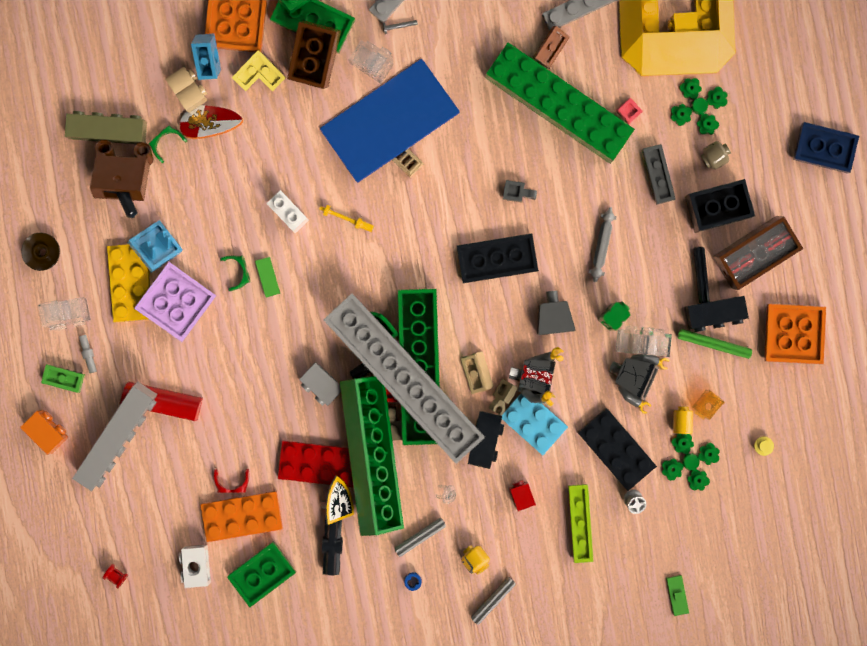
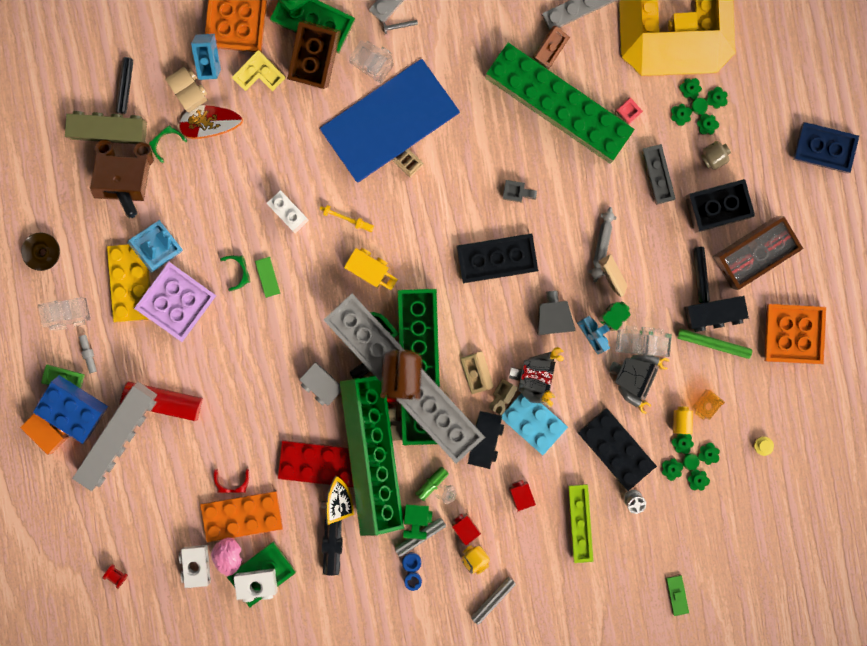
none -> blue brick [33,375,109,444]
none -> black axle [115,57,134,114]
none -> bright pink hair [211,538,242,576]
none -> white brick [234,569,278,602]
none -> yellow brick [344,247,398,291]
none -> reddish brown cylinder [380,350,422,400]
none -> blue tile [402,552,421,573]
none -> green brick [403,504,432,540]
none -> bright green axle [415,467,449,501]
none -> red brick [452,514,481,546]
none -> dark azure plate [577,316,610,355]
none -> tan slope [599,254,627,297]

